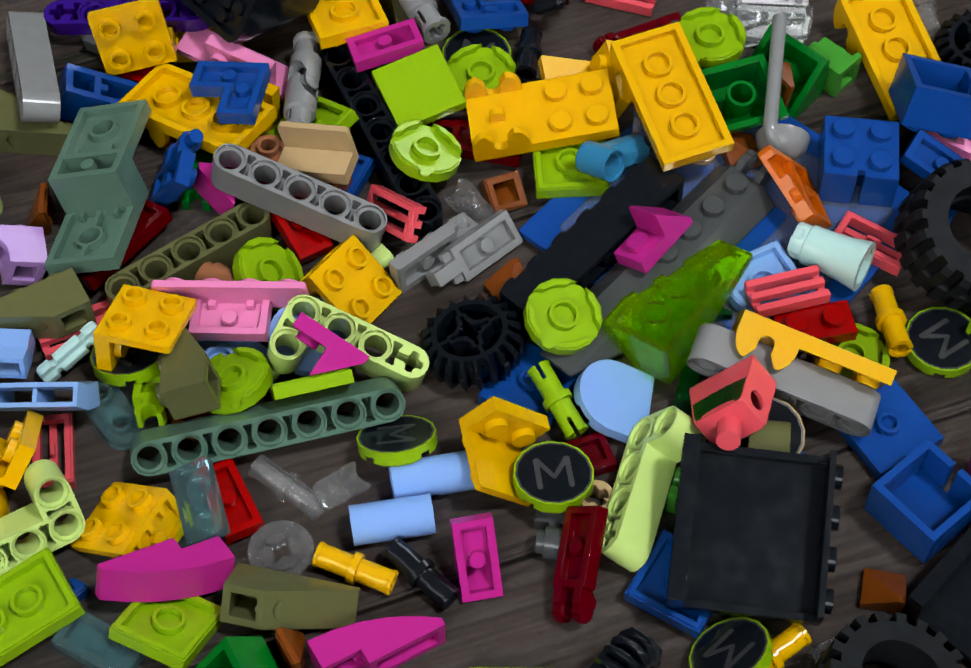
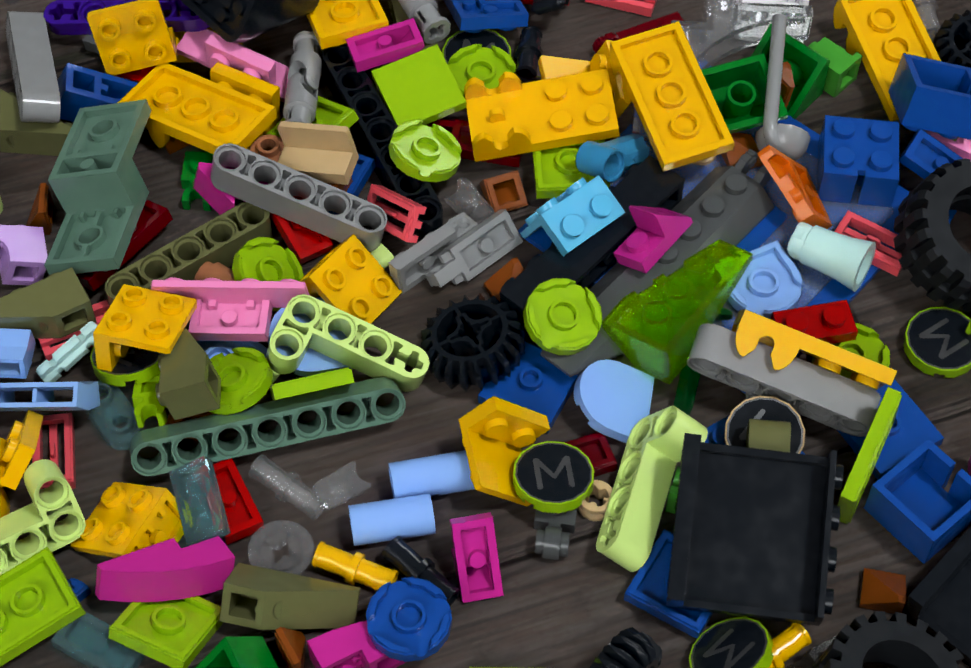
blue plate [149,129,203,208] -> none
blue plate [189,61,271,125] -> none
dark pink slope [293,312,370,376] -> none
tile [356,415,438,467] -> none
lime pin [527,360,589,441] -> none
dark red hinge [551,505,609,624] -> none
lime tile [680,7,747,68] -> none
coral torso [689,355,776,451] -> none
coral tile [743,264,831,317] -> none
yellow pin [869,284,913,358] -> none
none -> blue tile [366,577,452,662]
none -> medium azure bracket [520,175,626,256]
none -> lime tile [838,387,902,524]

